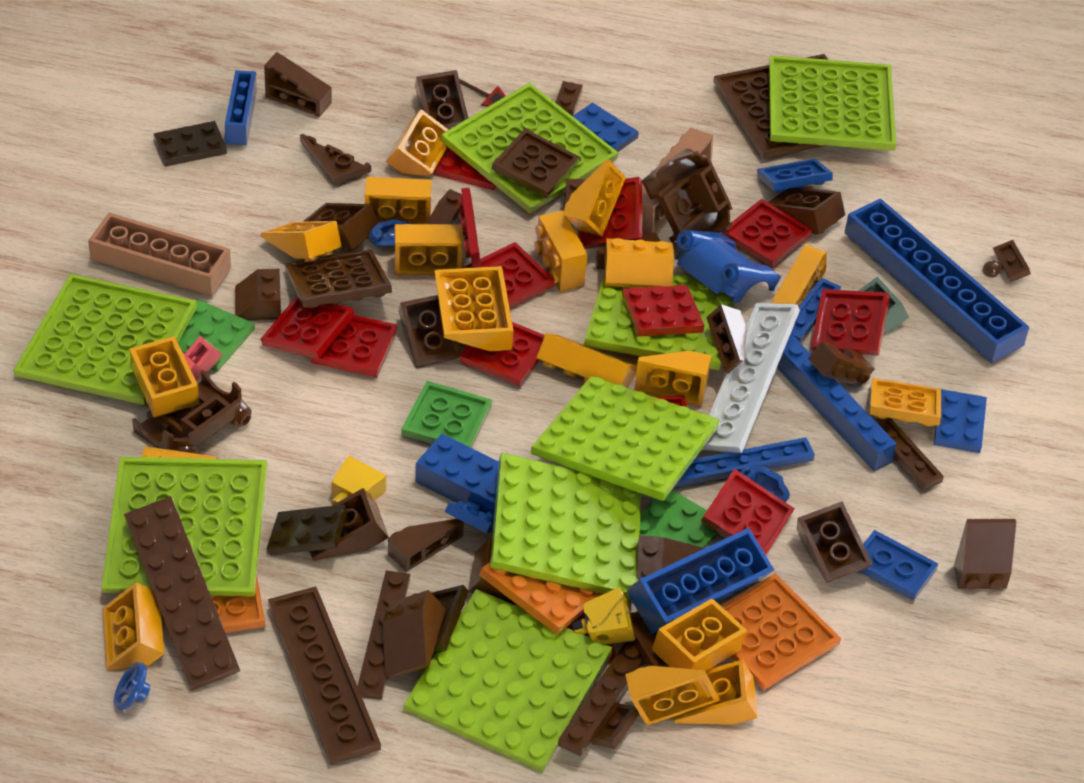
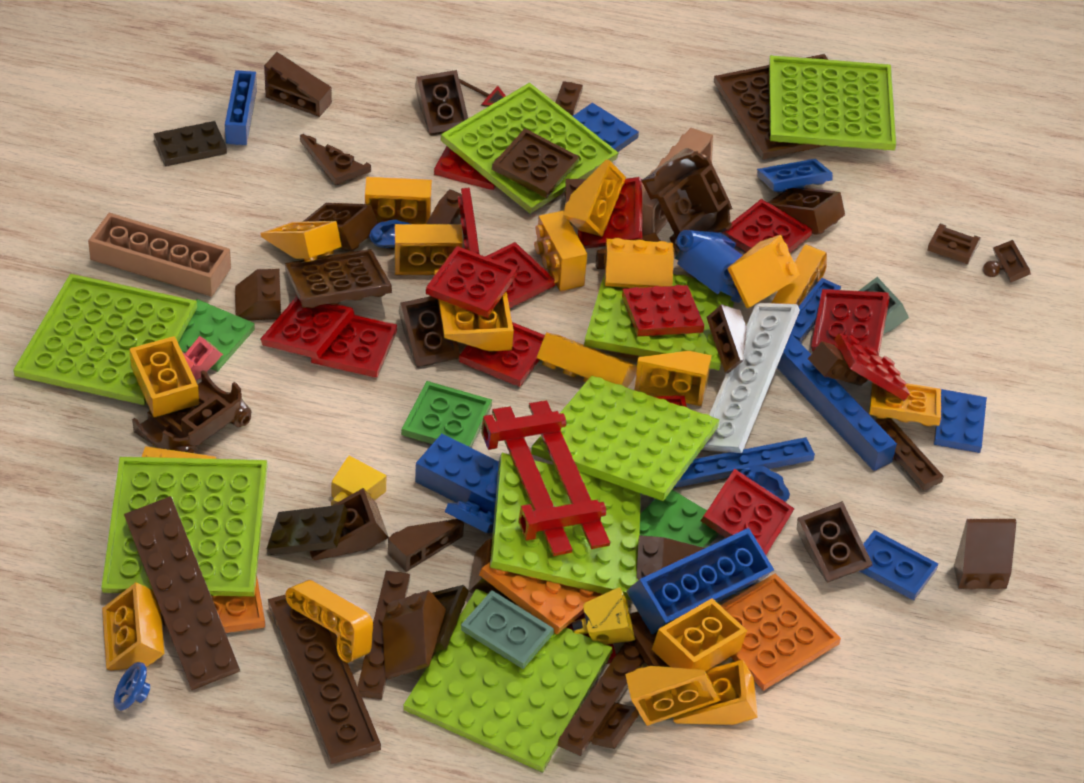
light orange slope [386,109,448,176] -> none
blue brick [844,198,1029,363] -> none
none -> light orange beam [285,580,373,663]
none -> red plate [426,246,518,317]
none -> sand green plate [461,590,554,669]
none -> red fence [481,400,610,556]
none -> light orange slope [727,235,800,308]
none -> red plate [834,332,910,401]
none -> reddish brown plate [927,223,981,265]

